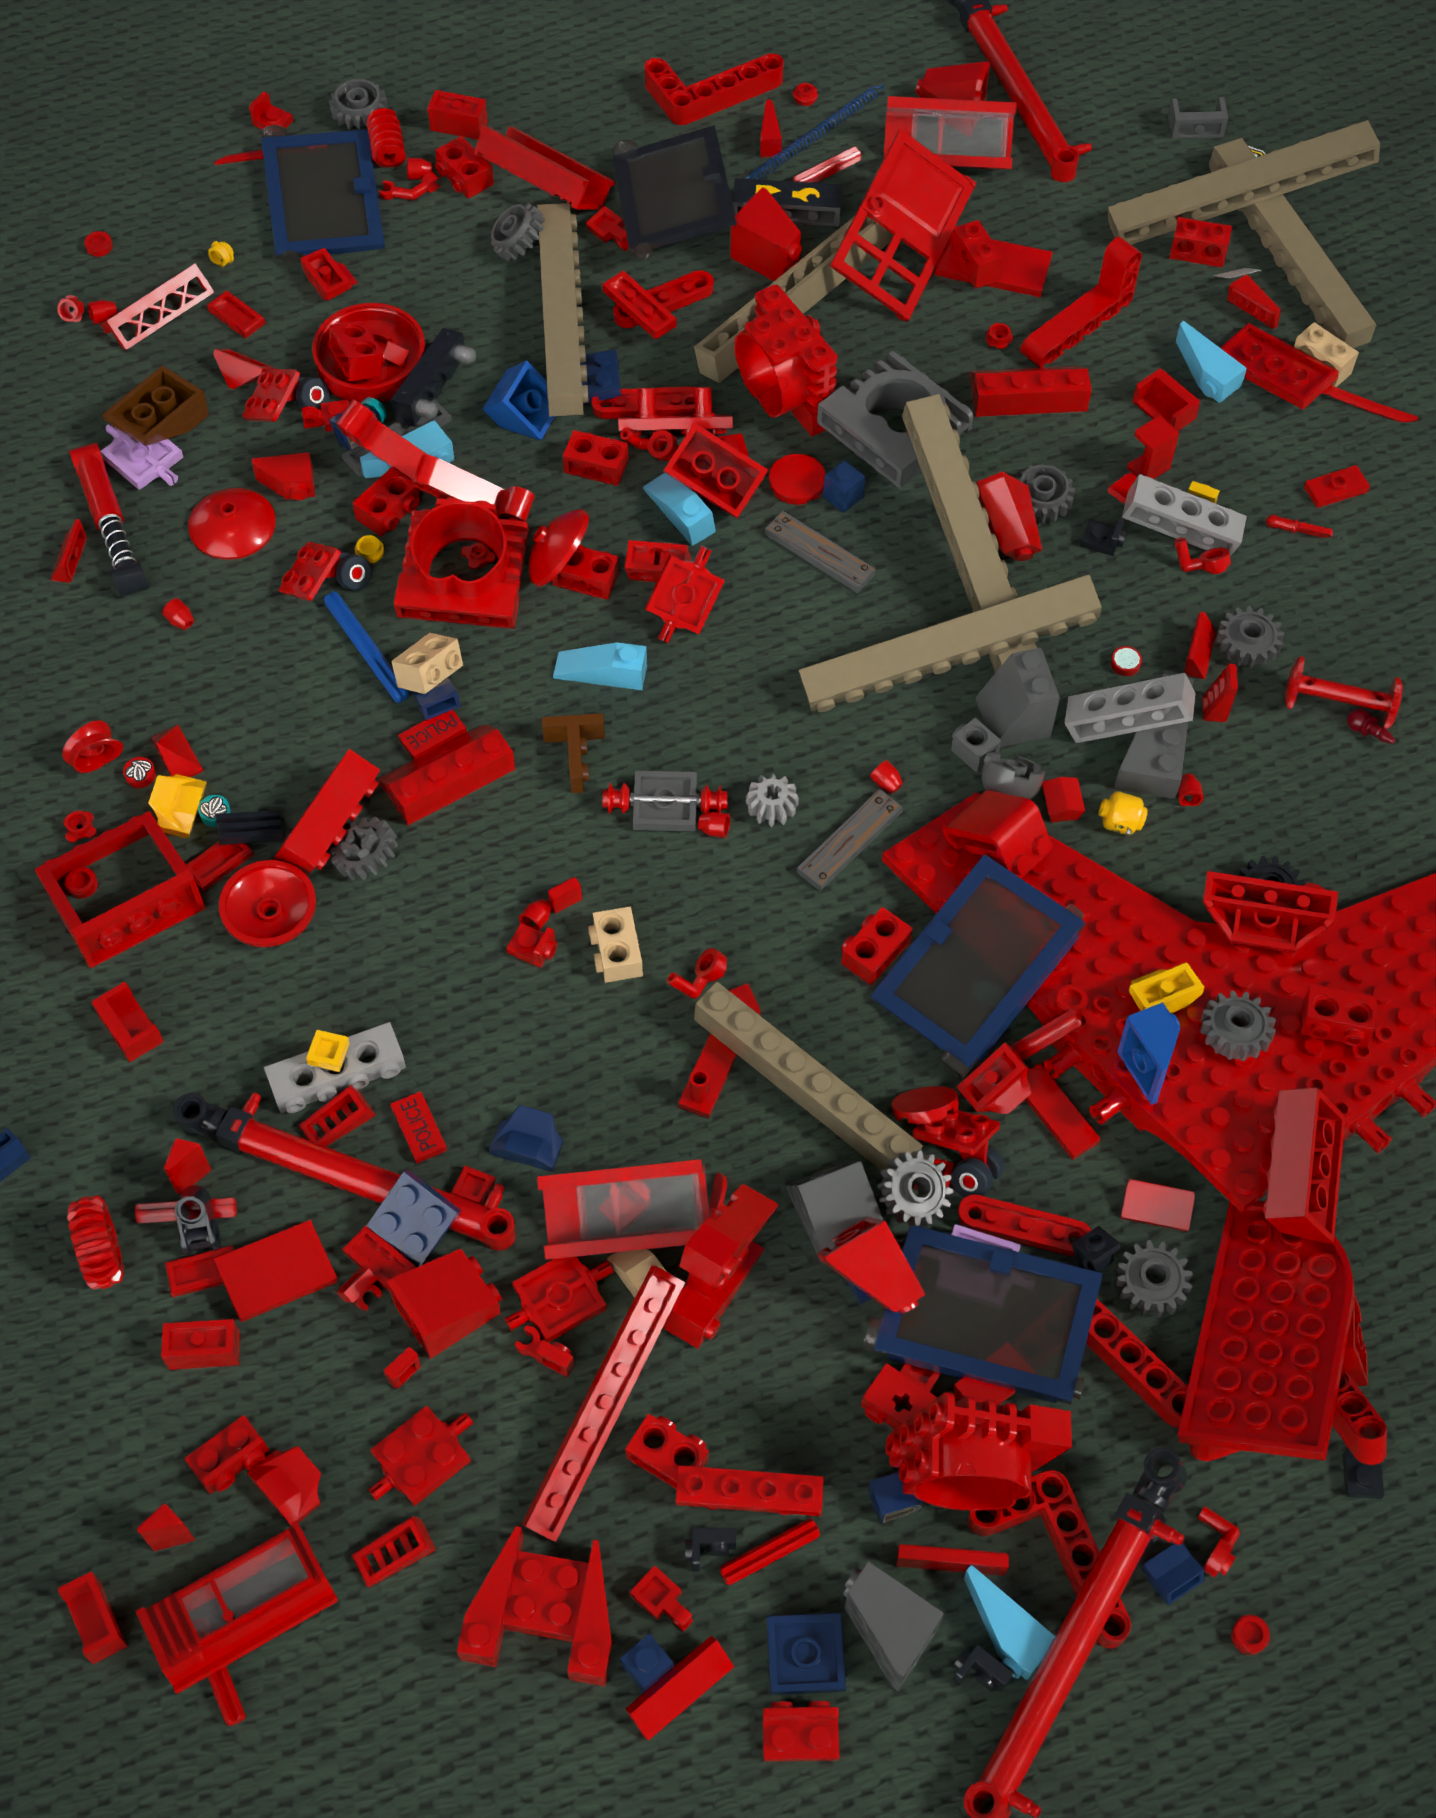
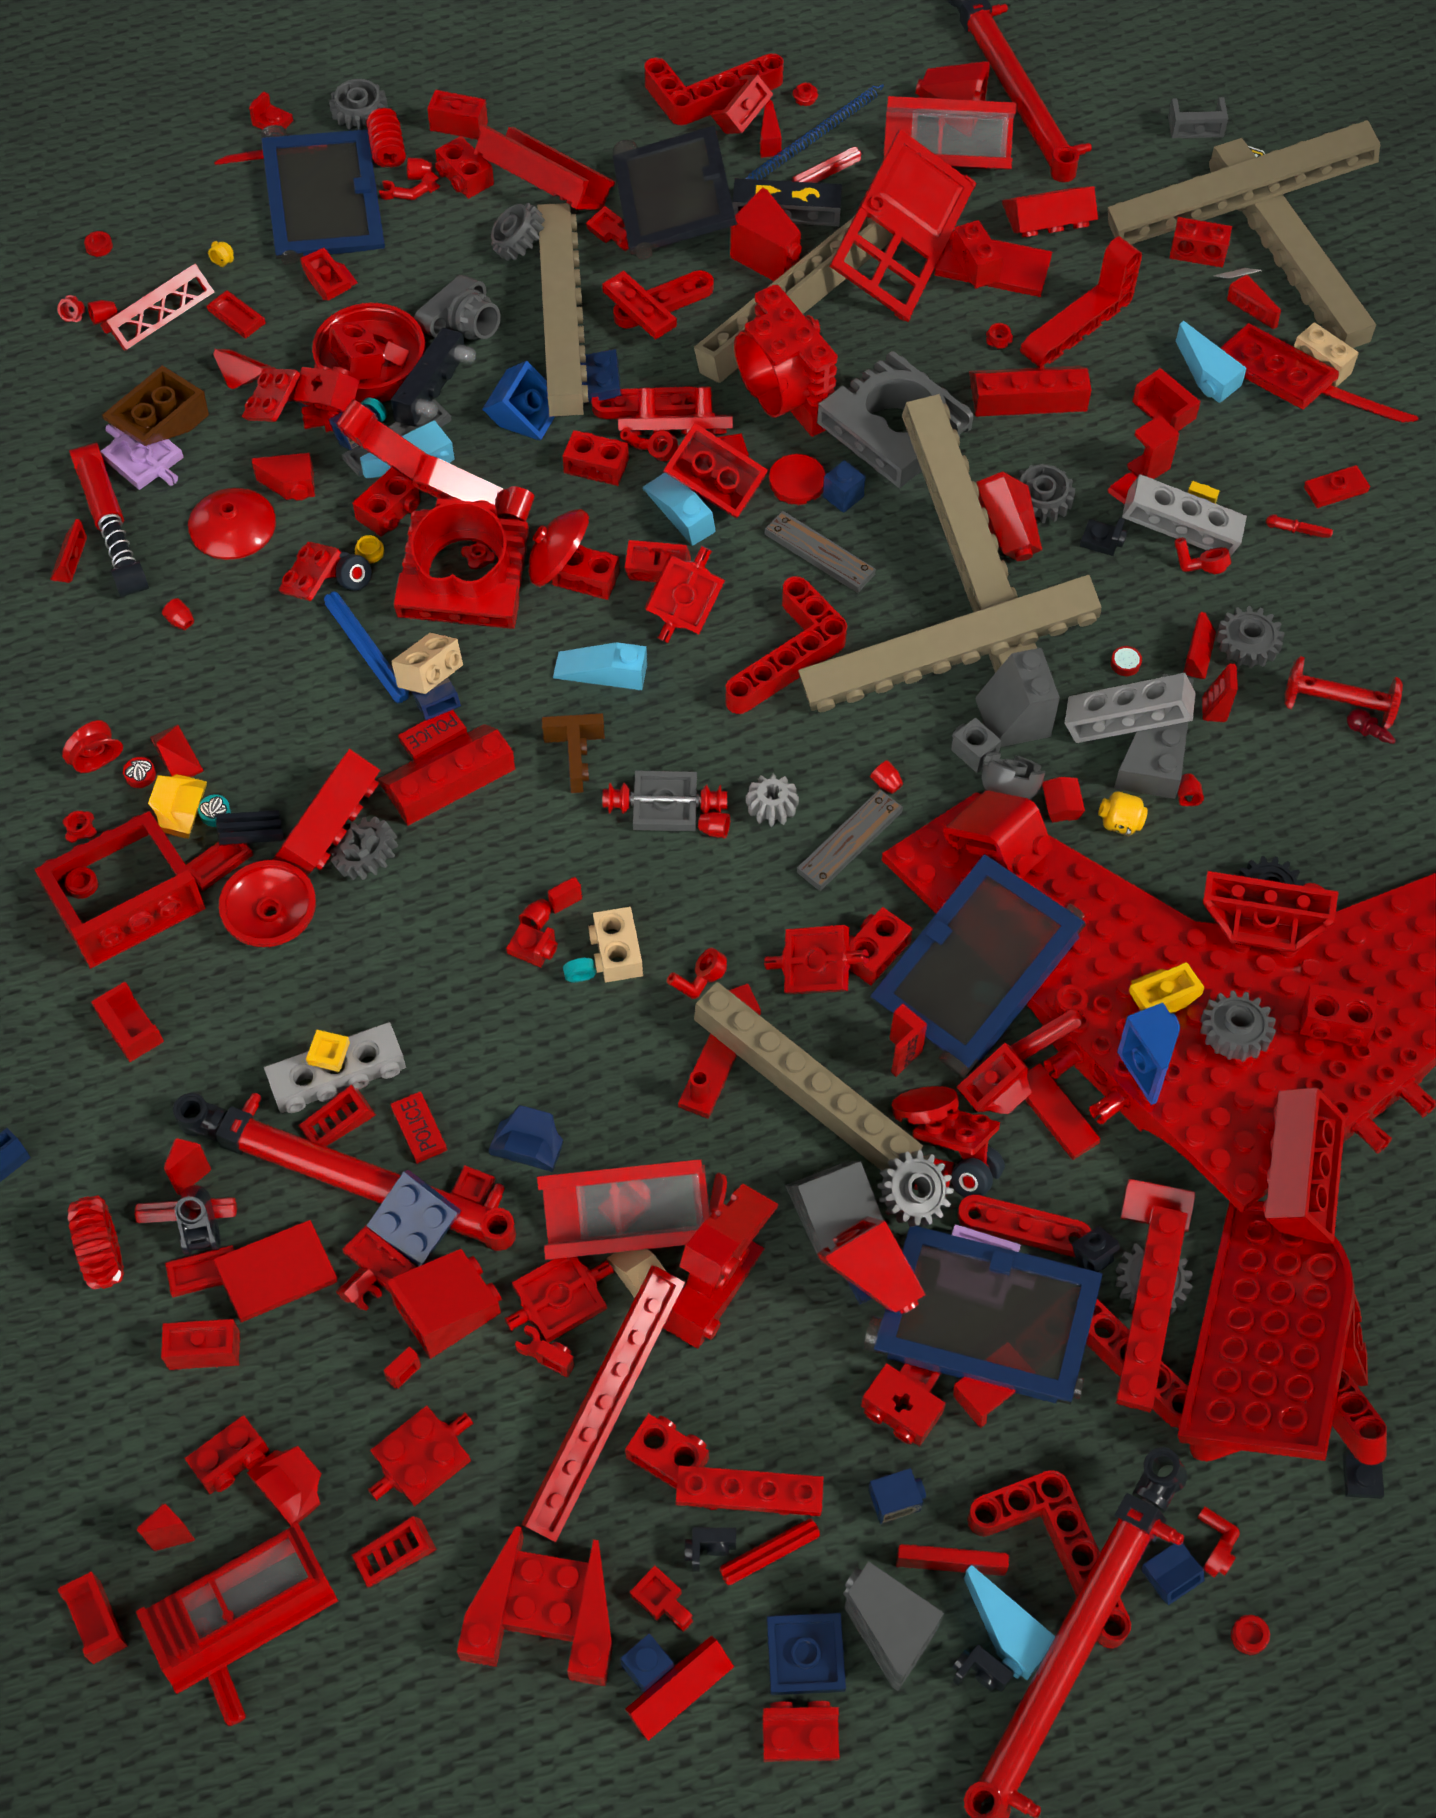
red hose [885,1392,1072,1511] -> none
none -> red brick [293,364,360,413]
none -> dark grey beam [414,275,500,340]
none -> teal tile [563,958,597,983]
none -> red panel [711,74,773,134]
none -> red beam [725,576,847,714]
none -> red plate [764,925,869,995]
none -> red panel [890,1003,927,1077]
none -> red slope [1002,186,1098,237]
none -> red plate [1115,1205,1188,1413]

